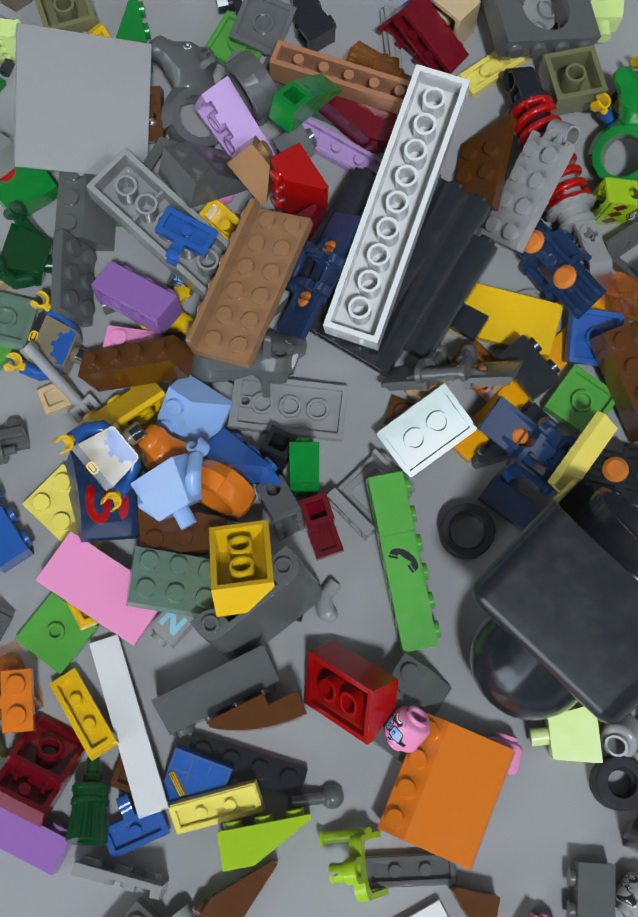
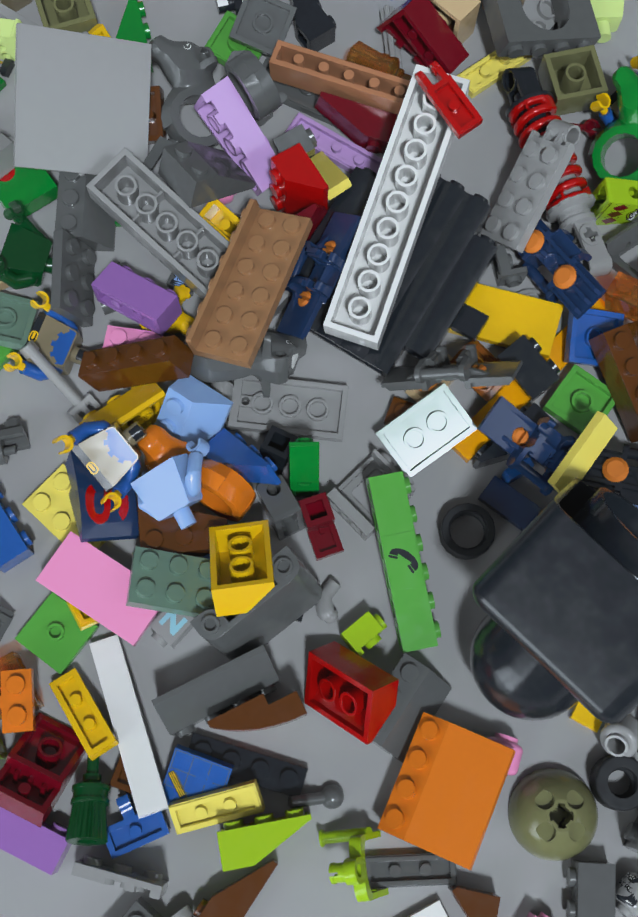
tan tile [36,383,73,417] -> none
blue plate [155,205,218,267] -> none
medium nougat slope [227,135,273,206] -> none
green slope [269,73,342,134] -> none
bright pink head [384,706,430,753] -> none
reddish brown wing [455,114,517,211] -> none
yellowish green torso [529,703,603,763] -> none
none -> light yellow tile [310,151,352,200]
none -> lime brick [340,611,387,657]
none -> red hinge [415,61,483,139]
none -> dark grey bracket [491,245,528,288]
none -> olive piece [508,768,598,861]
none -> dark red hand [571,119,601,140]

